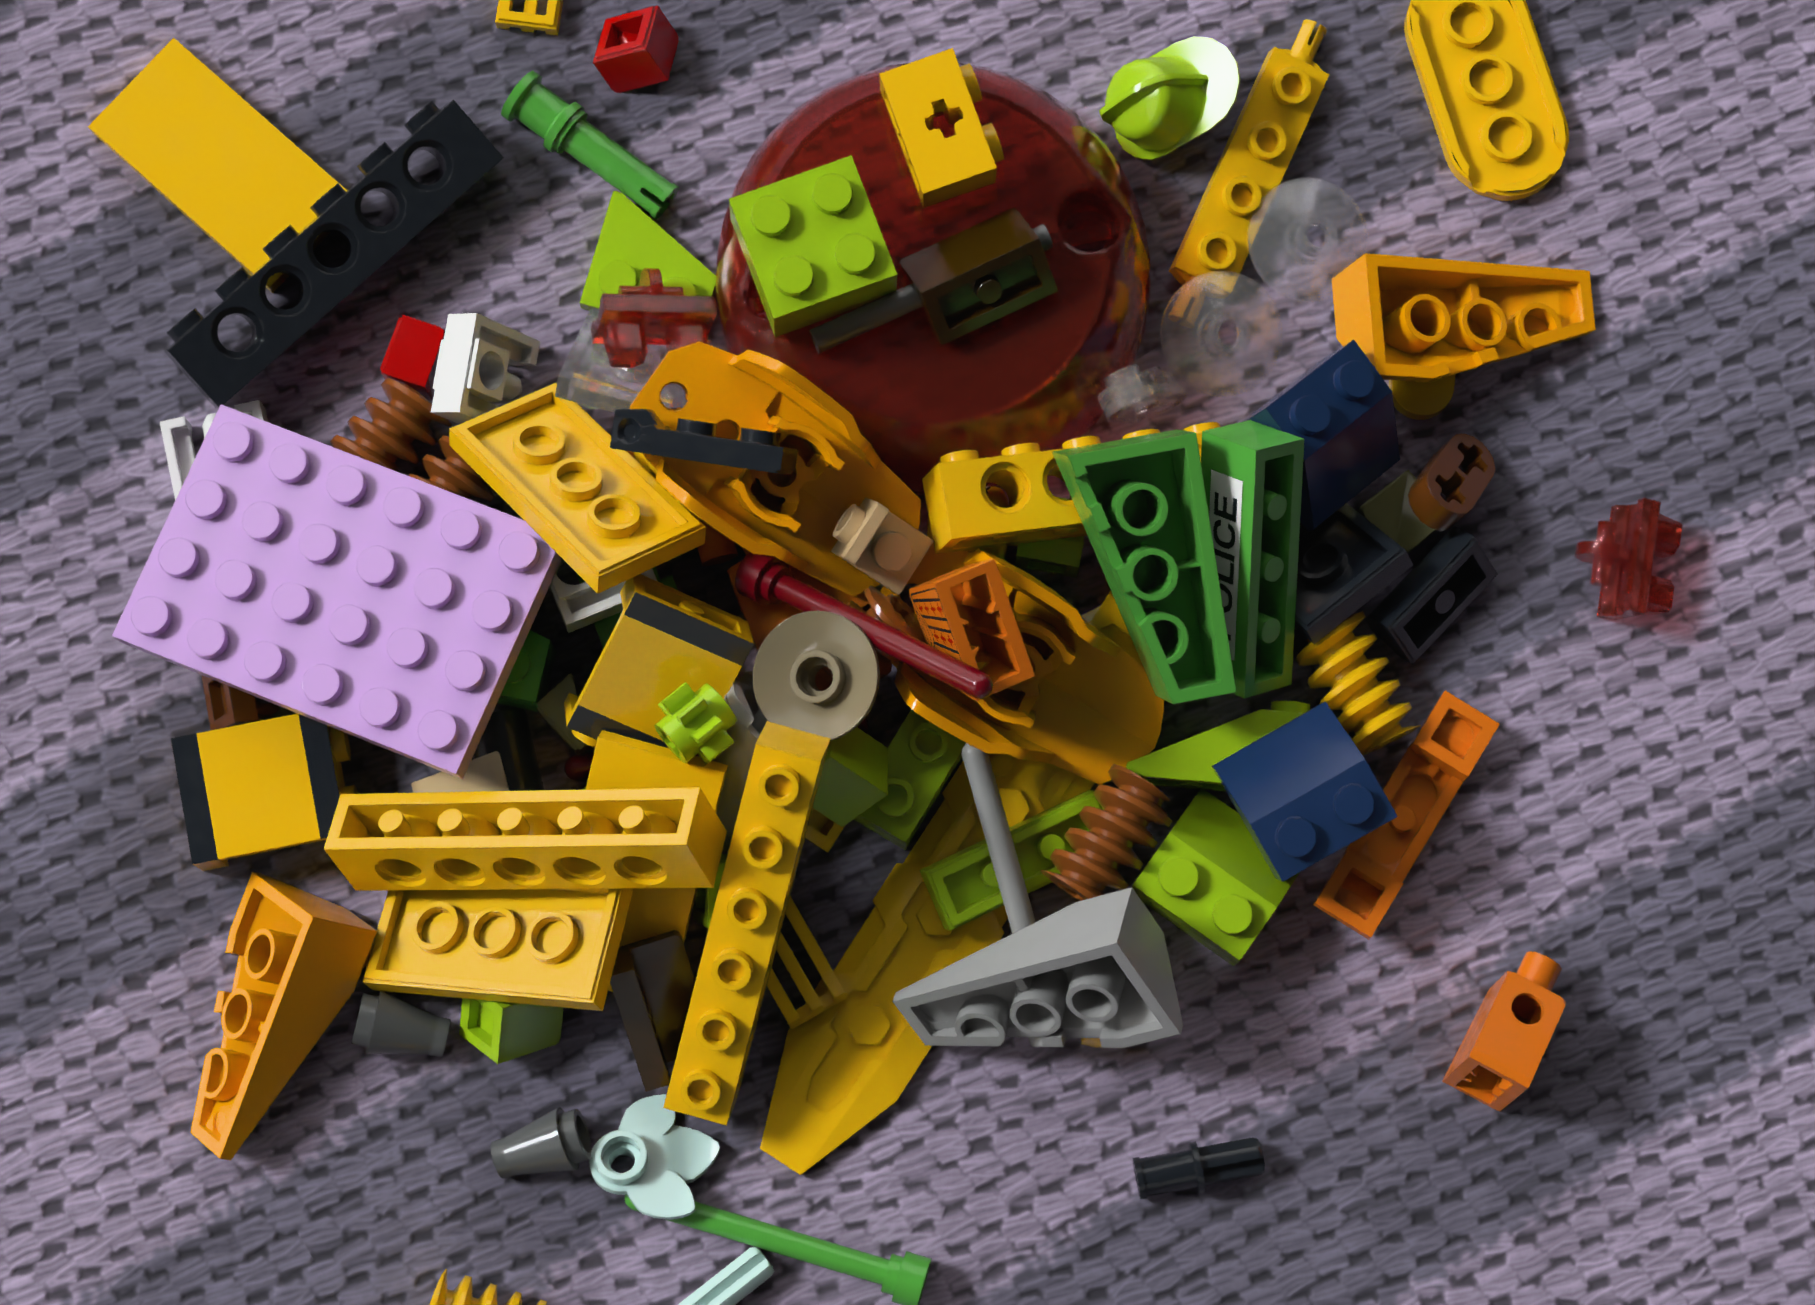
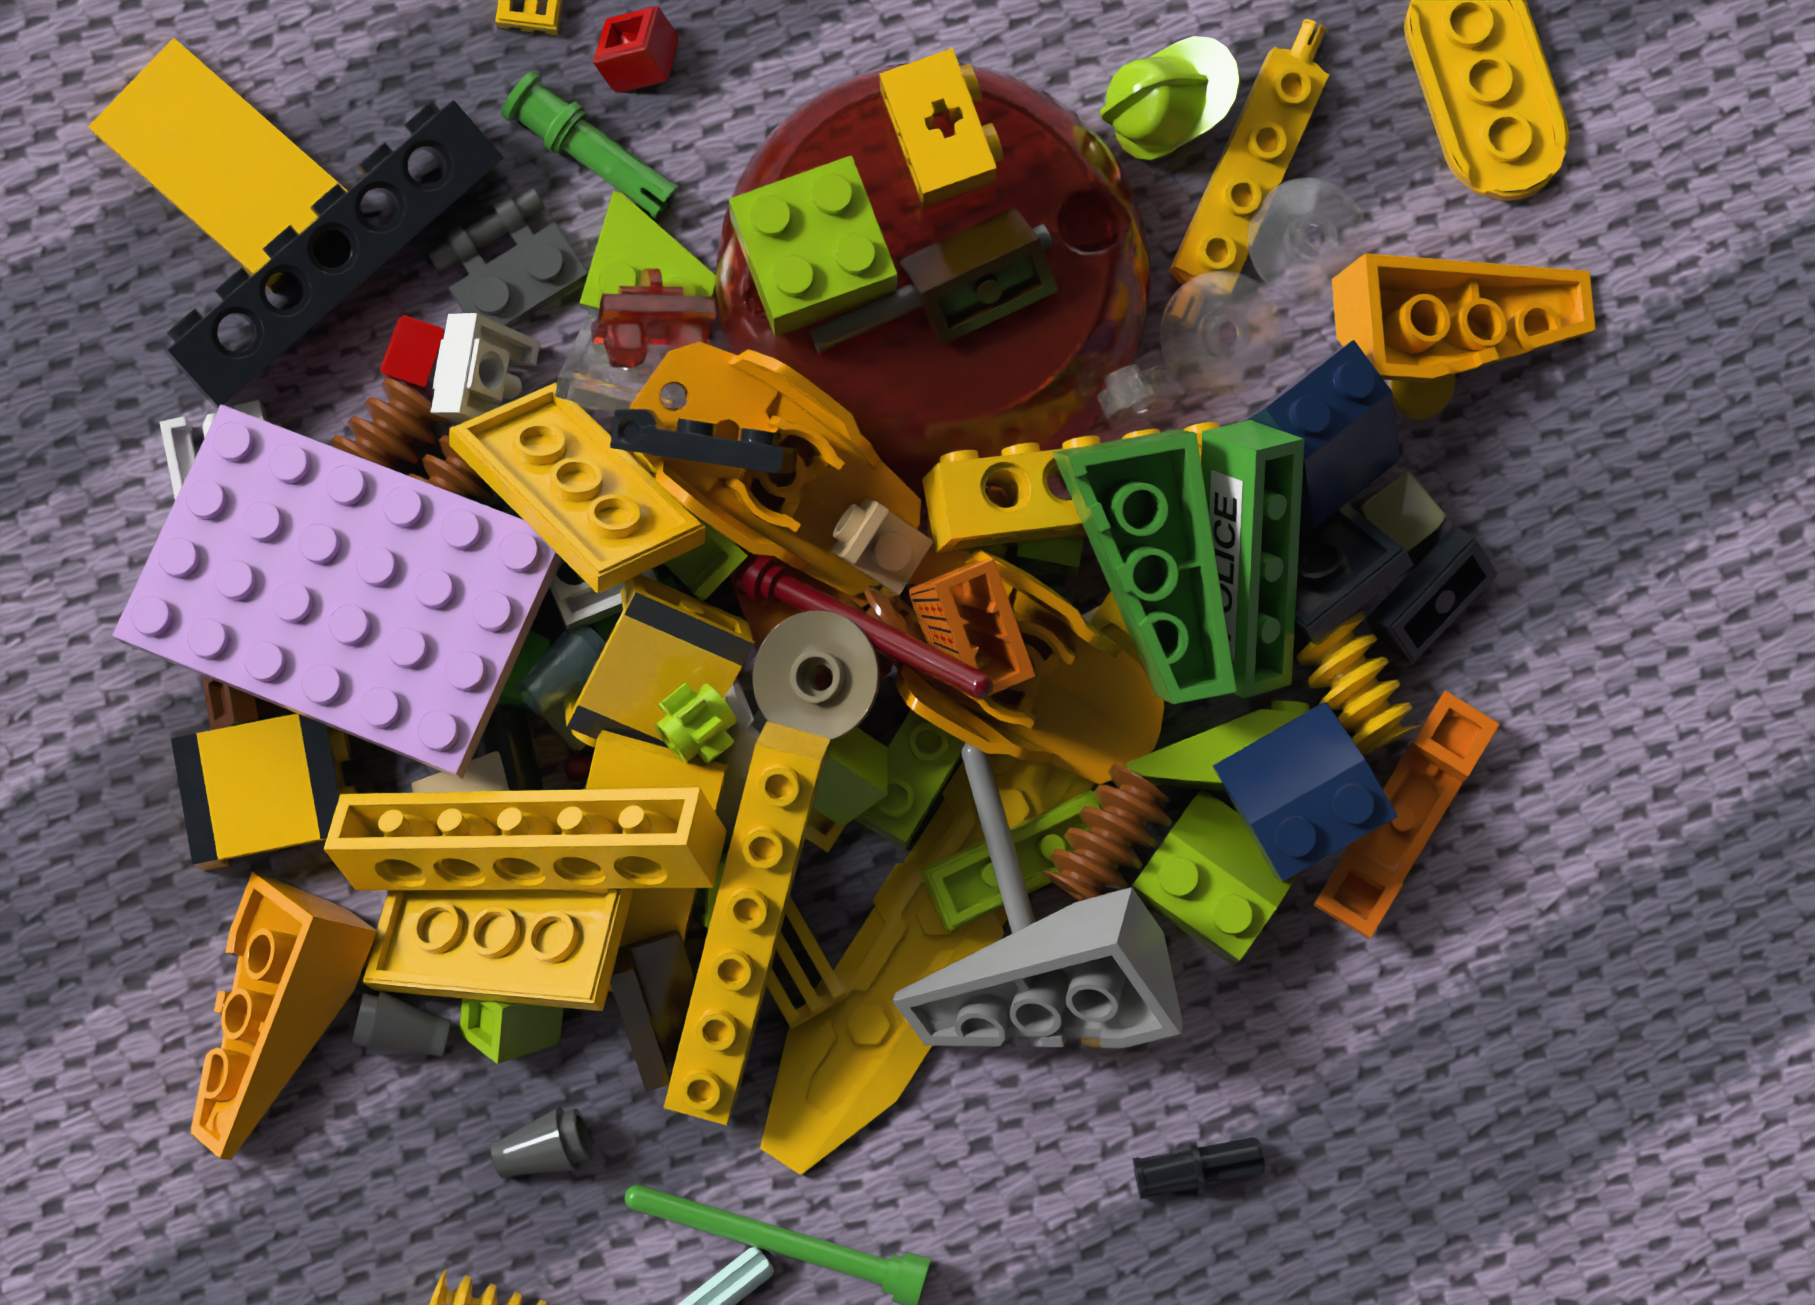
light aqua plate [589,1094,720,1220] -> none
reddish brown beam [1408,433,1496,531] -> none
orange torso [1442,951,1566,1112] -> none
clear red hips [1575,498,1683,620] -> none
none -> dark grey plate [426,187,588,328]
none -> clear light blue cone [516,624,606,715]
none -> lime panel [663,512,747,602]

